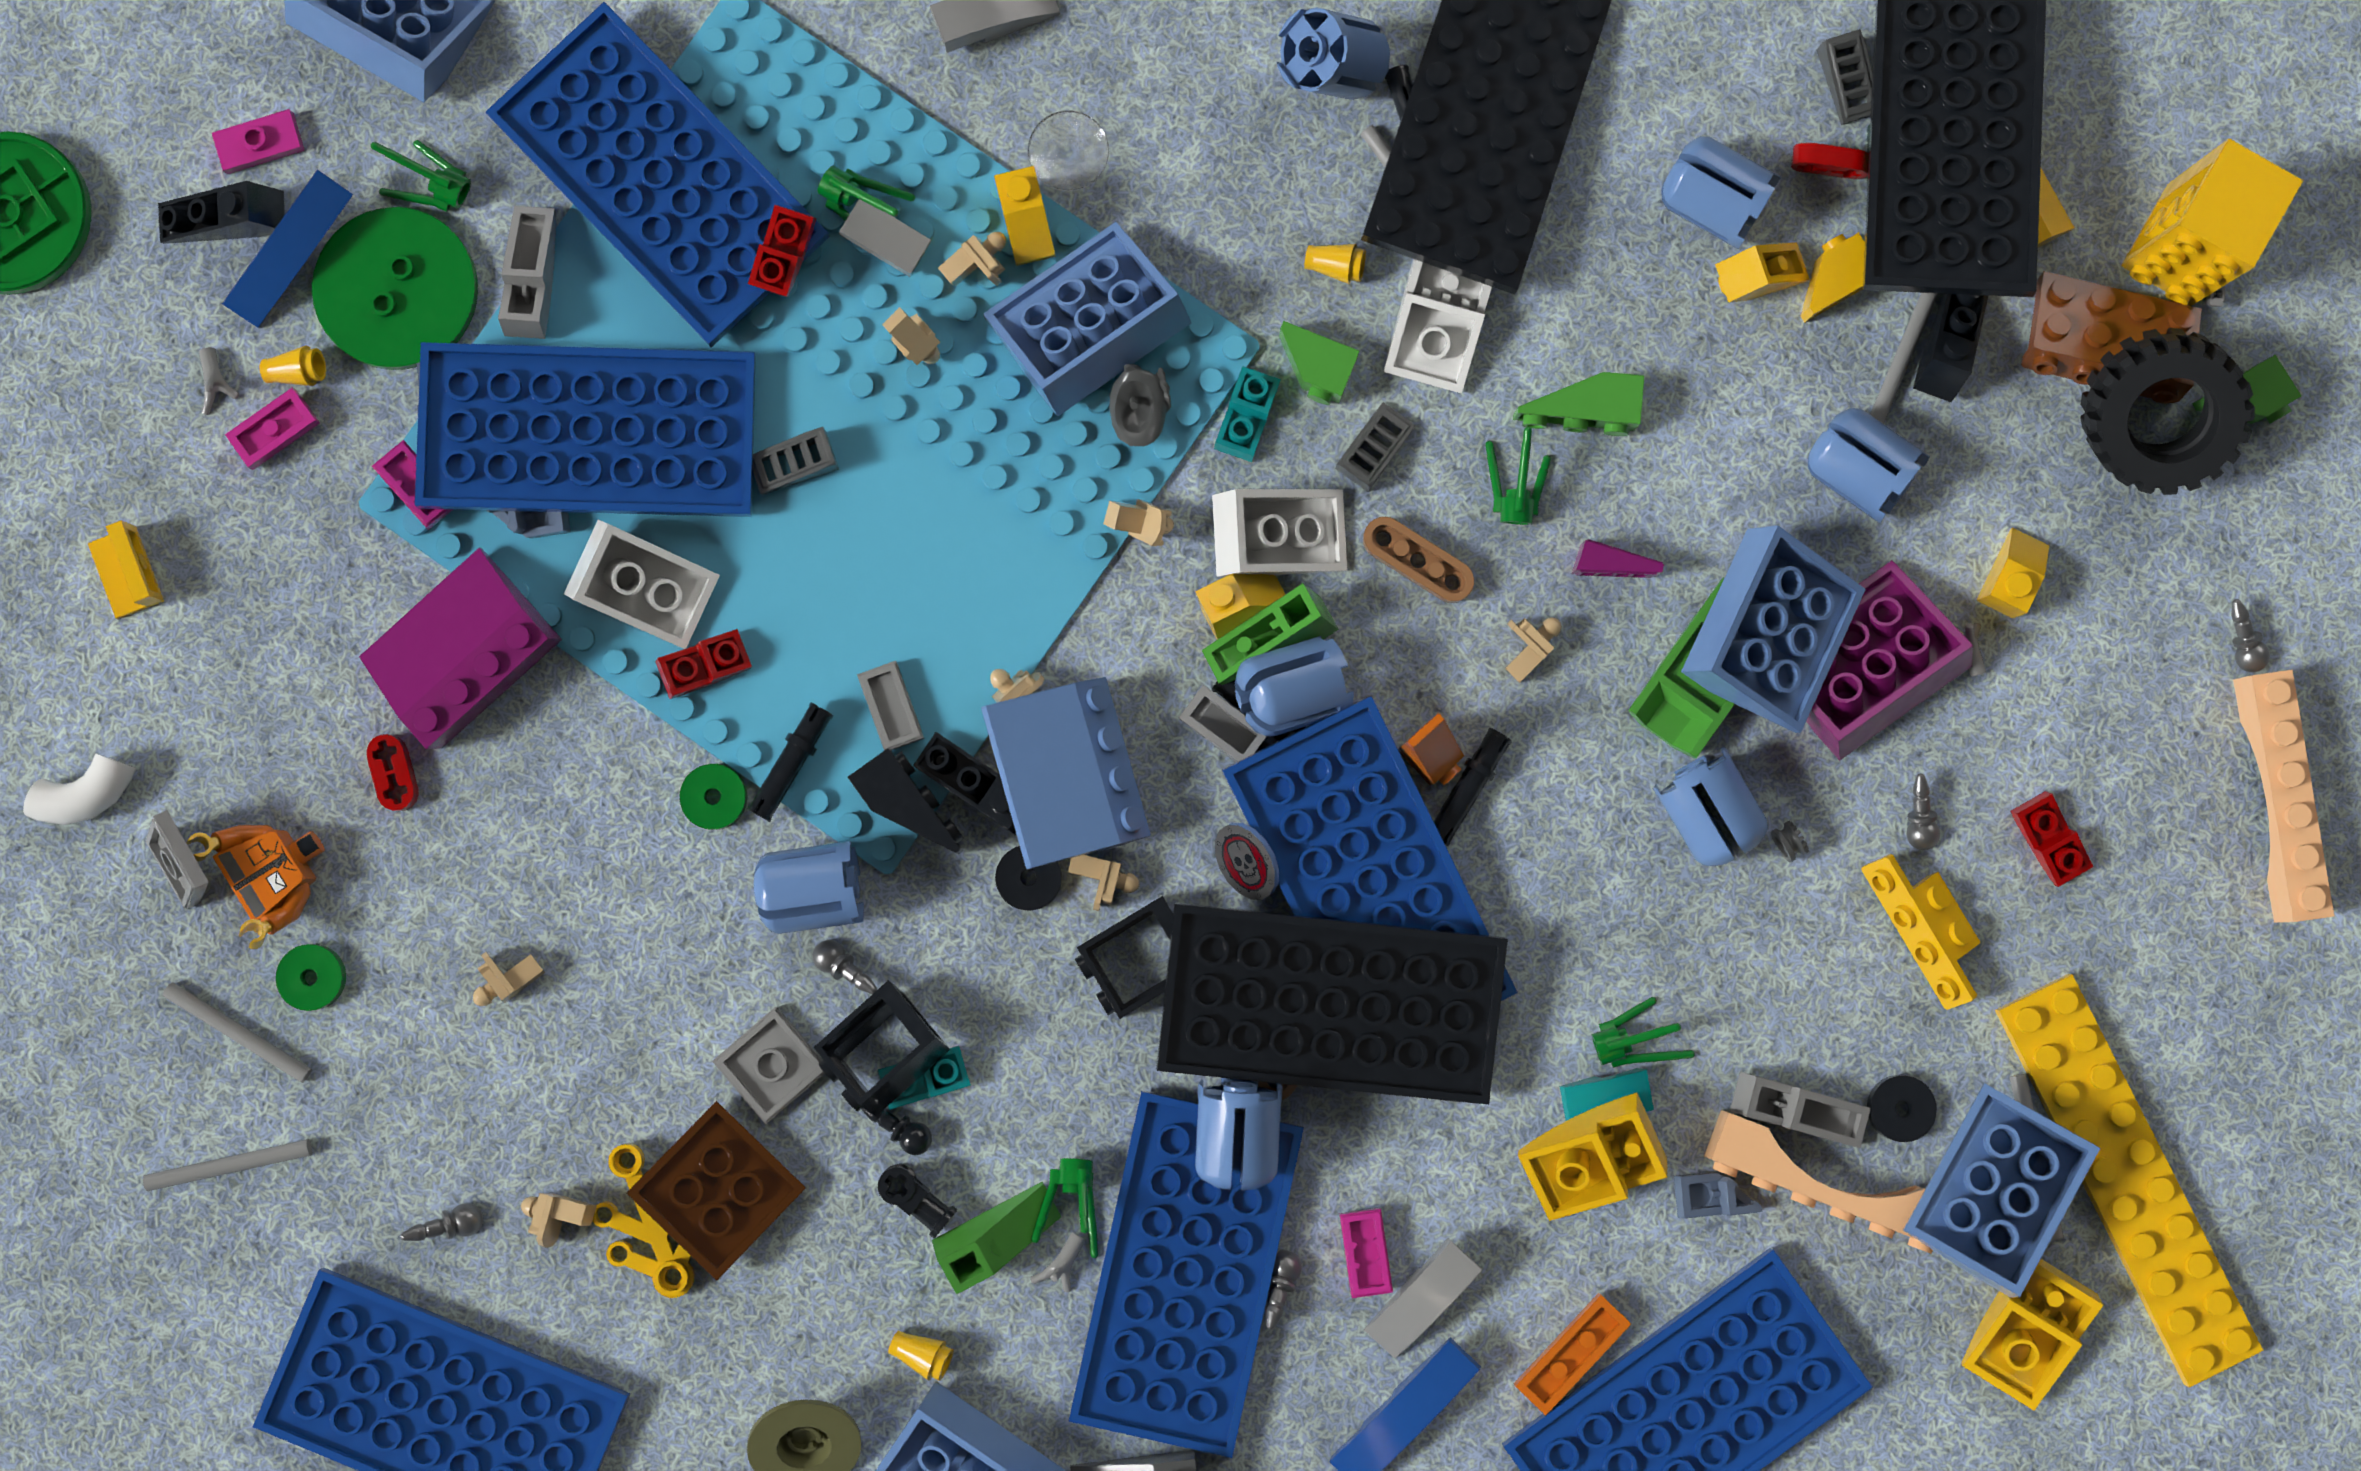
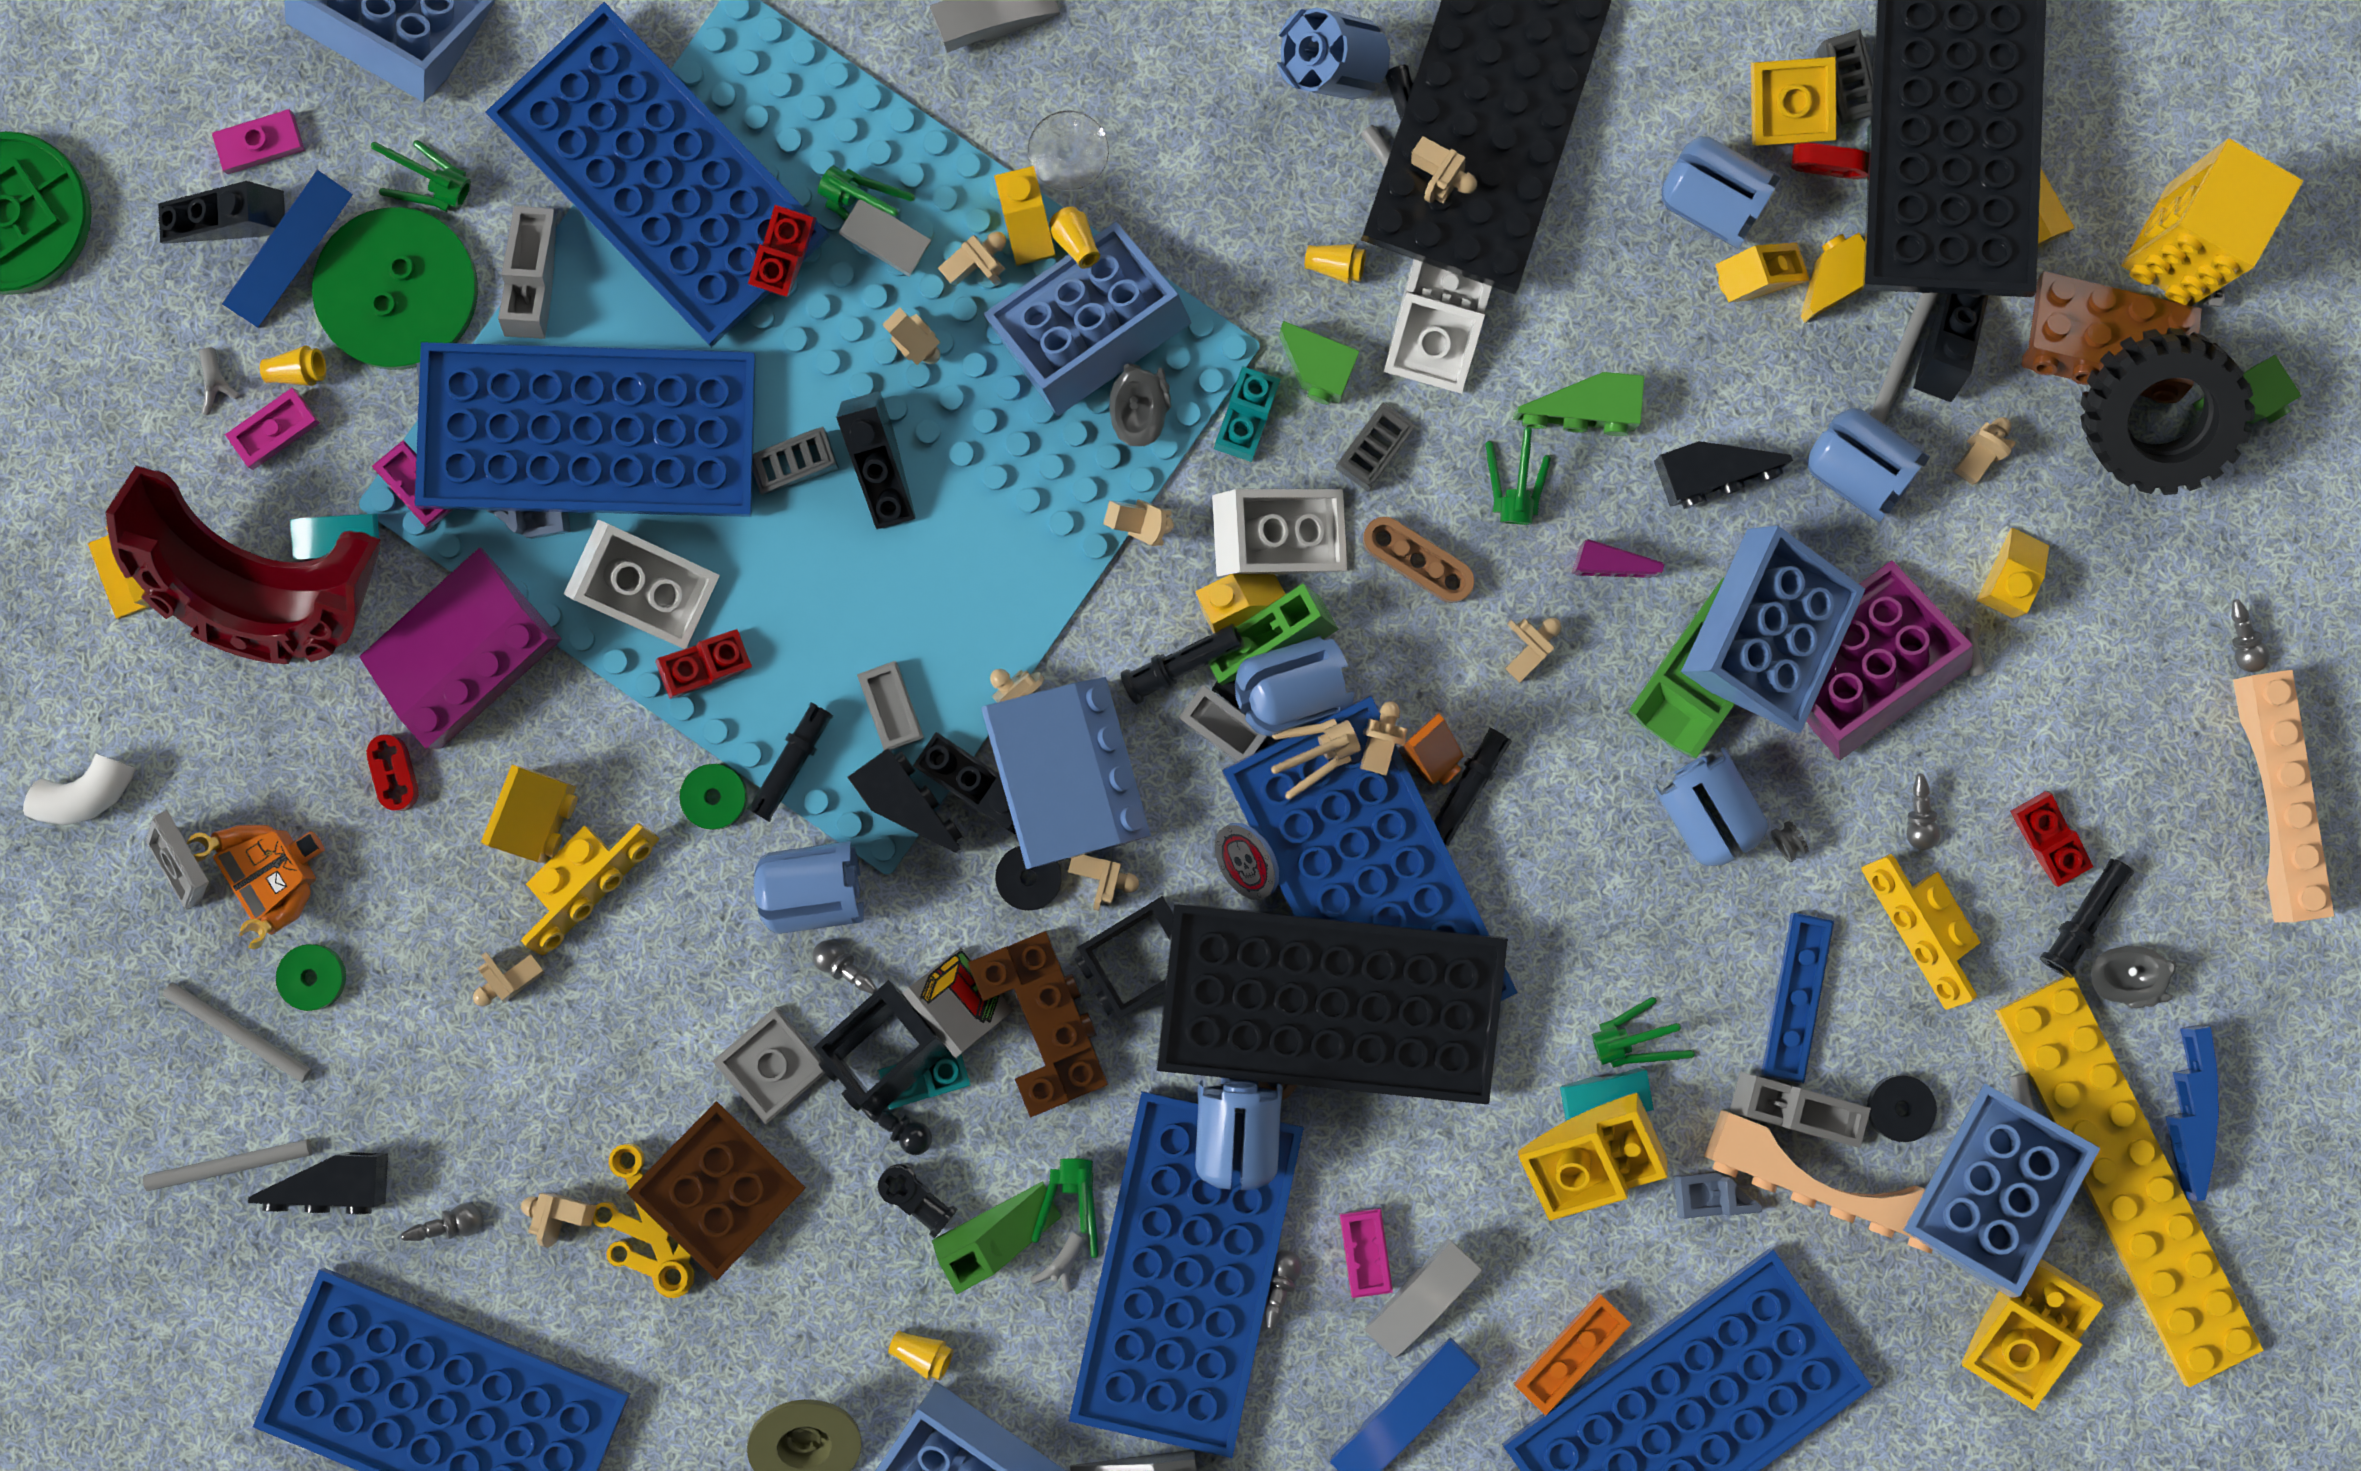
none -> dark red windscreen [105,465,381,664]
none -> black slope [248,1152,388,1214]
none -> teal slope [289,514,381,560]
none -> yellow slope [480,764,578,863]
none -> yellow bracket [521,823,659,956]
none -> black slope [836,391,916,530]
none -> tile [902,947,1014,1058]
none -> reddish brown bracket [967,931,1109,1118]
none -> yellow cone [1049,206,1101,269]
none -> black pin [1121,623,1244,705]
none -> tan plant [1271,718,1361,799]
none -> tan piece [1360,701,1408,775]
none -> tan piece [1411,136,1477,204]
none -> black slope [1654,441,1793,509]
none -> yellow plate [1751,57,1836,146]
none -> blue tile [1761,913,1834,1083]
none -> tan piece [1953,417,2016,485]
none -> black pin [2039,858,2134,978]
none -> dark grey hat [2091,946,2177,1009]
none -> blue slope [2165,1025,2219,1202]

